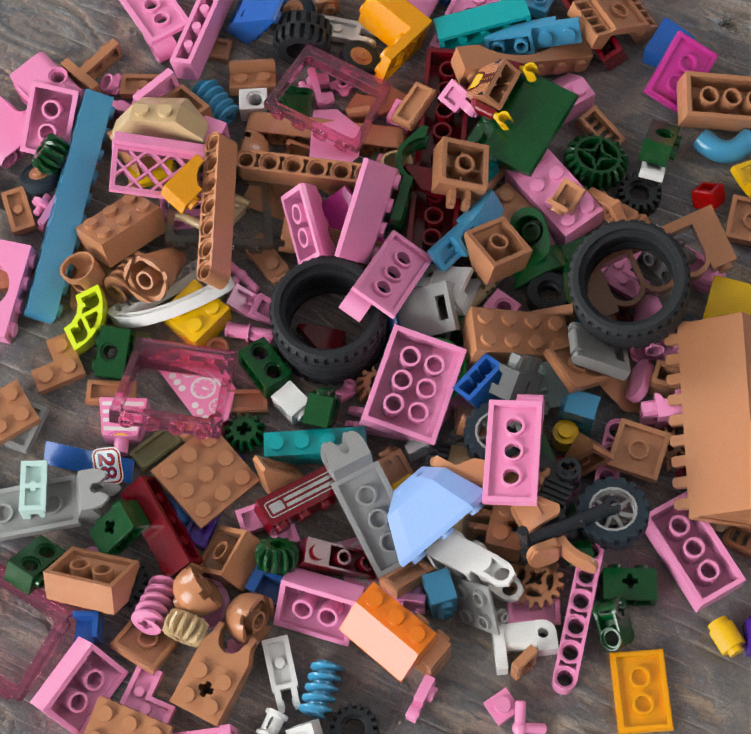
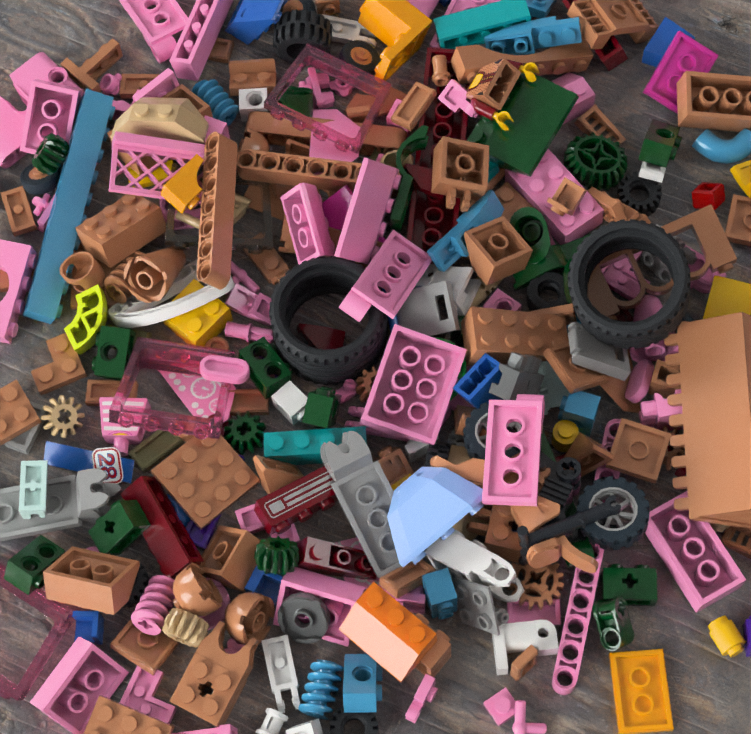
none -> tan gear [41,395,85,438]
none -> bright pink tile [200,355,250,384]
none -> dark grey tile [278,592,330,644]
none -> dark azure brick [343,654,383,713]
none -> nougat pin [432,55,451,87]

